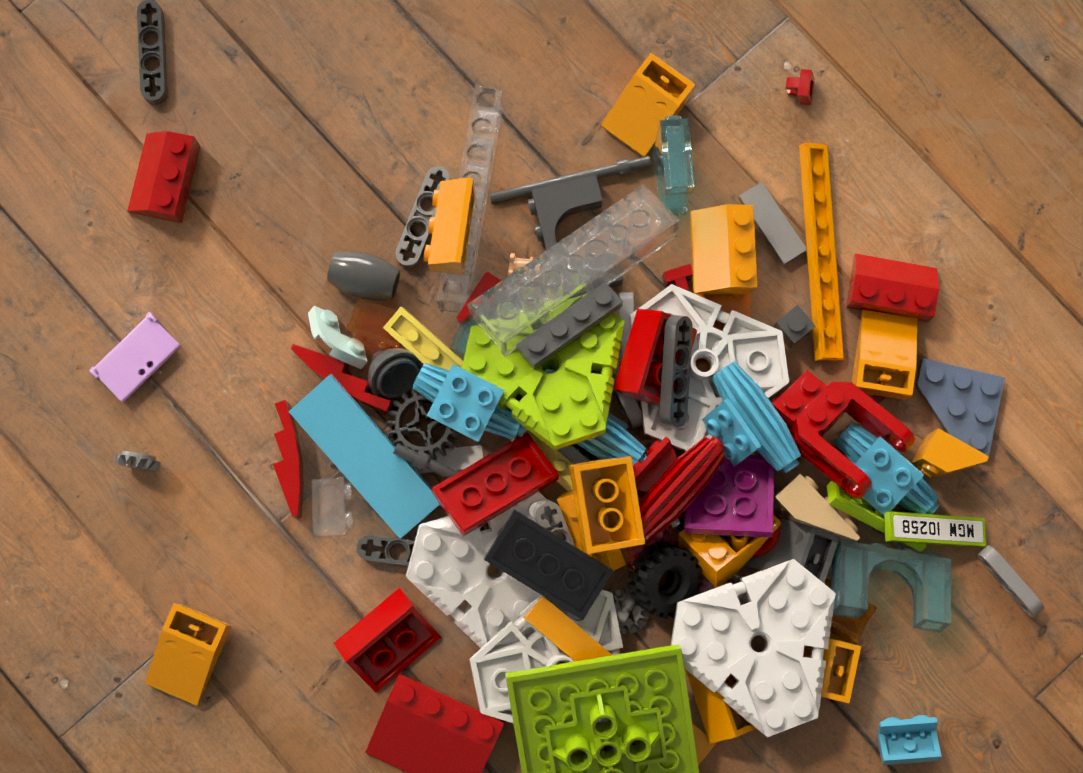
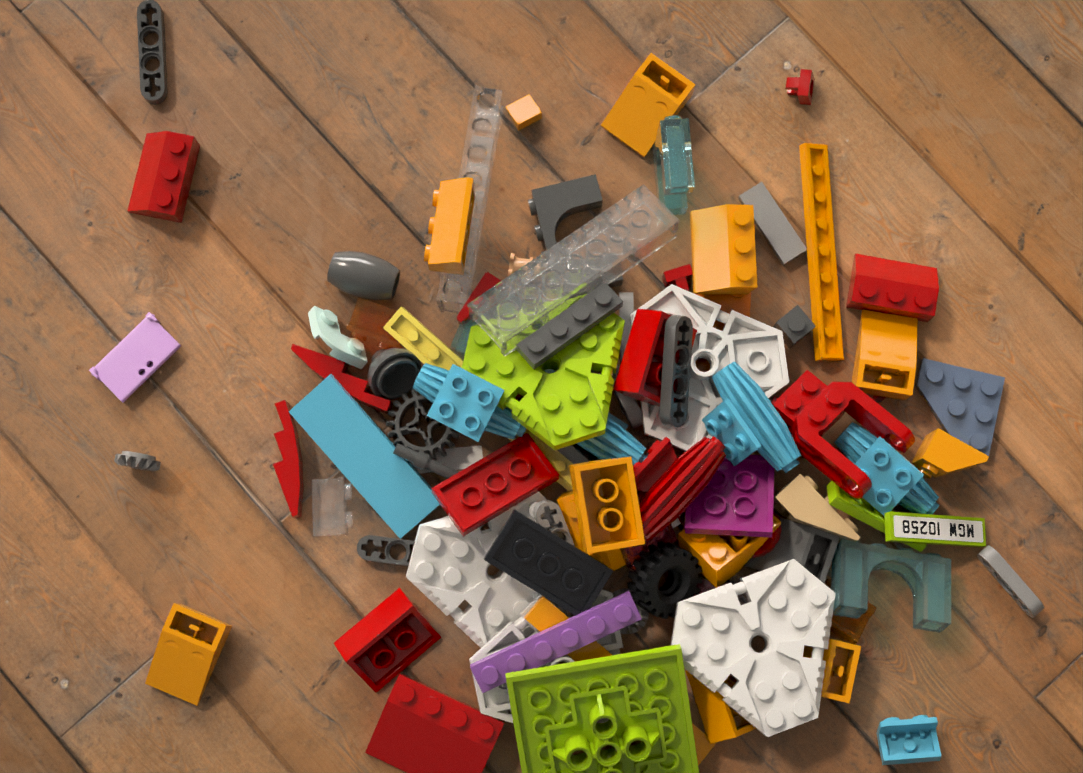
light grey beam [395,166,450,268] -> none
dark grey bar [489,156,651,204] -> none
none -> medium lavender plate [470,591,642,693]
none -> slope [505,95,542,131]

